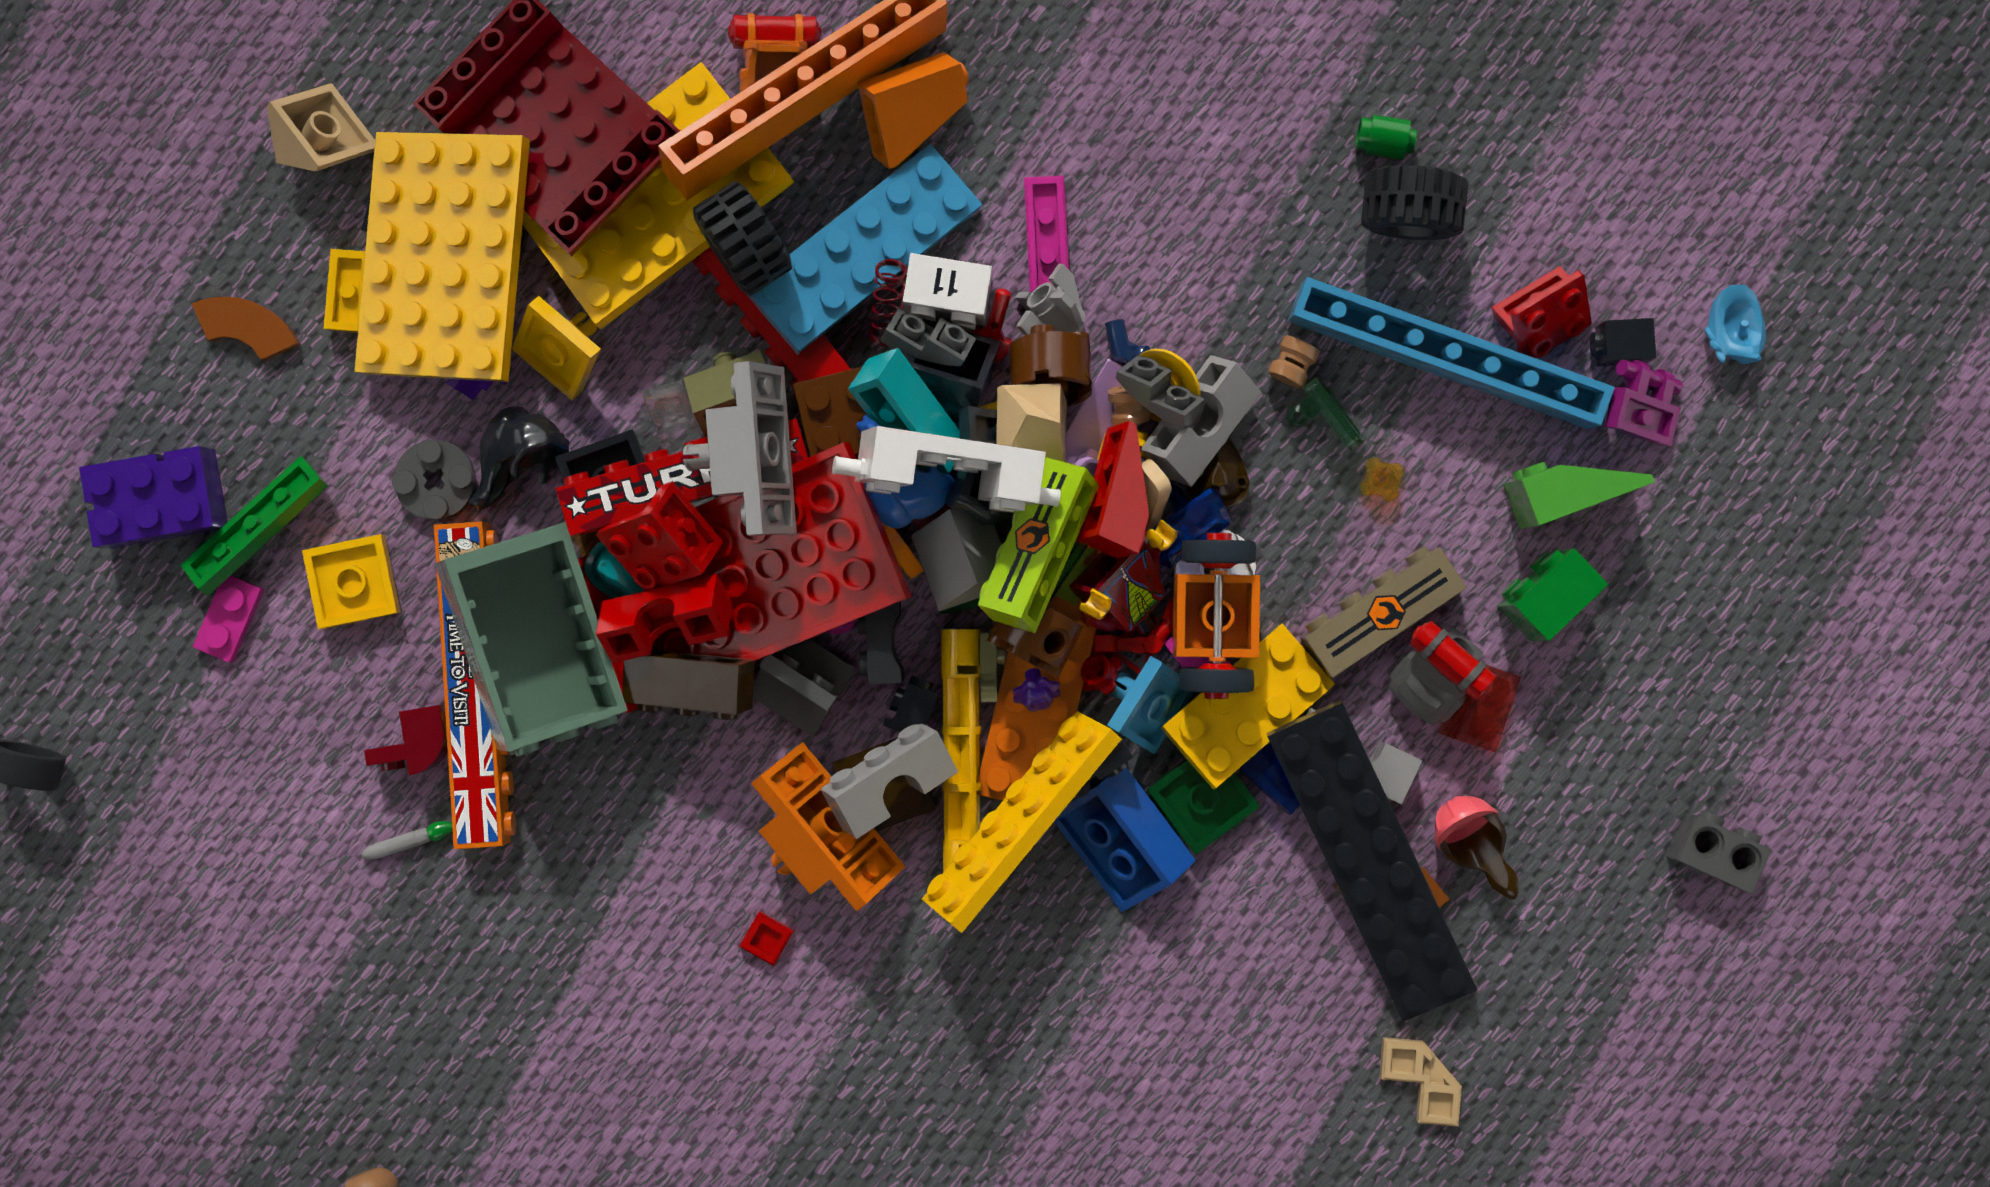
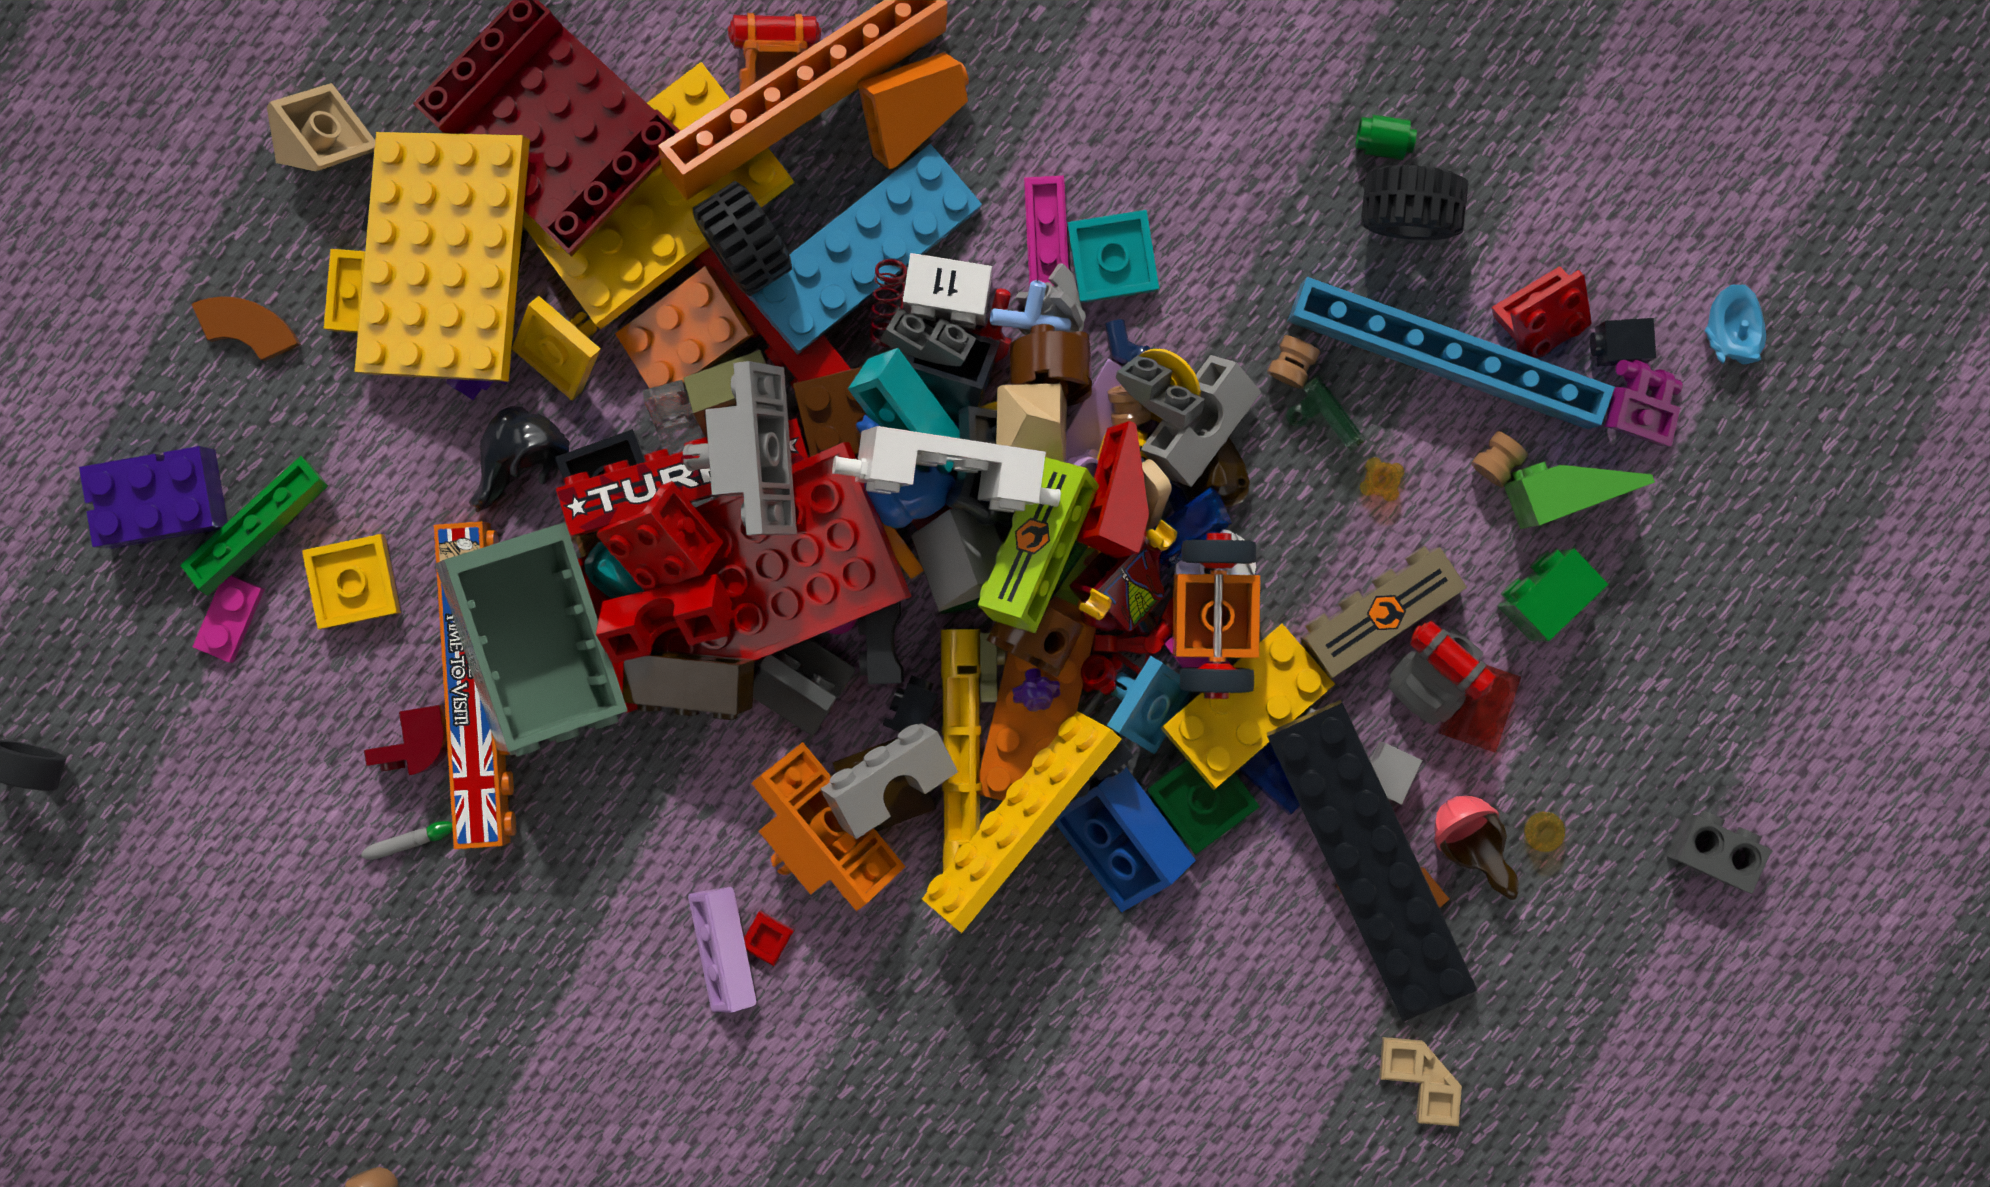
dark grey plate [392,439,476,520] -> none
none -> orange plate [615,266,755,401]
none -> lavender slope [688,887,756,1013]
none -> light blue piece [990,280,1071,332]
none -> teal plate [1067,210,1159,303]
none -> medium nougat wheel [1471,431,1529,488]
none -> clear yellow plate [1524,811,1565,852]

